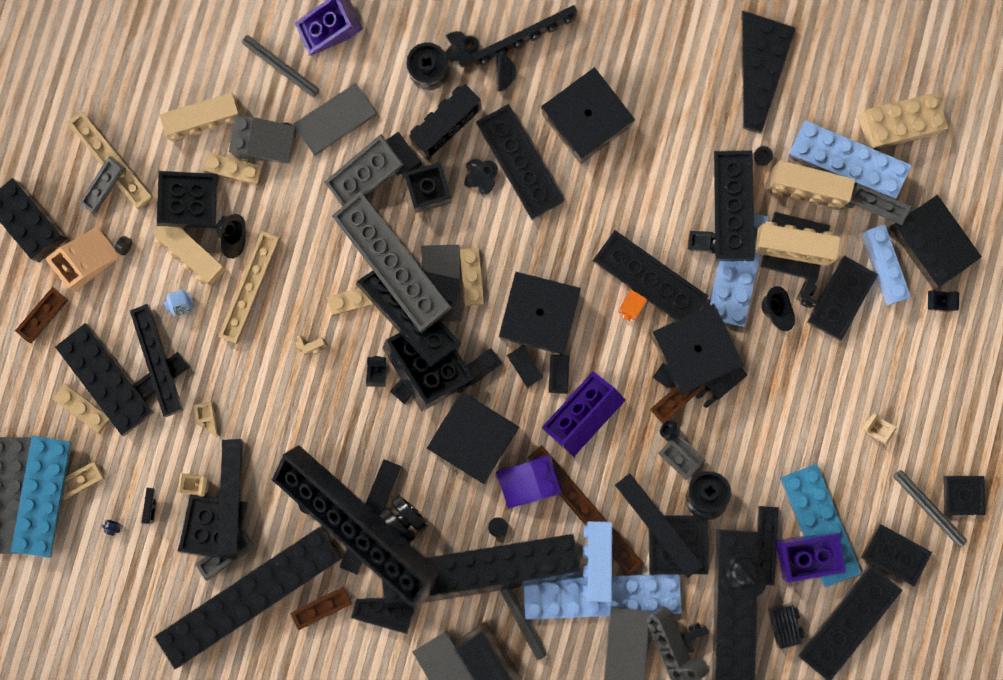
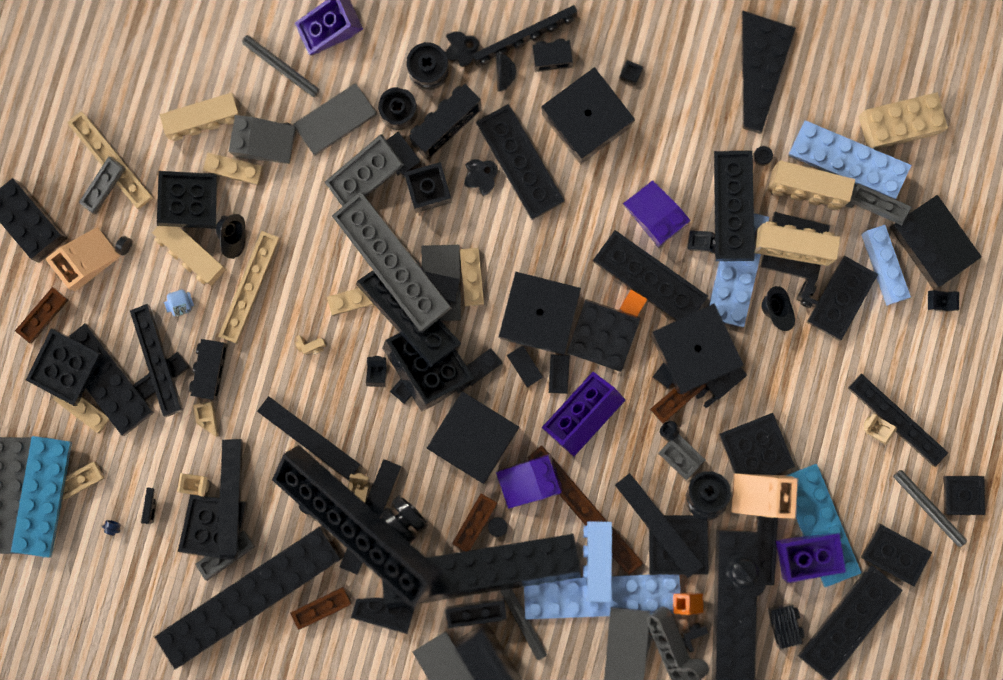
none -> black plate [26,328,102,406]
none -> black brick [189,339,228,400]
none -> black tile [257,396,361,480]
none -> tan bracket [348,473,369,504]
none -> black brick [378,87,418,130]
none -> black brick [445,598,507,629]
none -> reddish brown plate [452,493,497,551]
none -> black brick [532,39,573,72]
none -> black plate [567,299,641,372]
none -> black tile [619,60,644,85]
none -> dark purple slope [623,180,691,248]
none -> orange brick [673,592,704,615]
none -> black plate [718,413,795,475]
none -> light nougat slope [732,473,797,518]
none -> black tile [848,374,948,467]

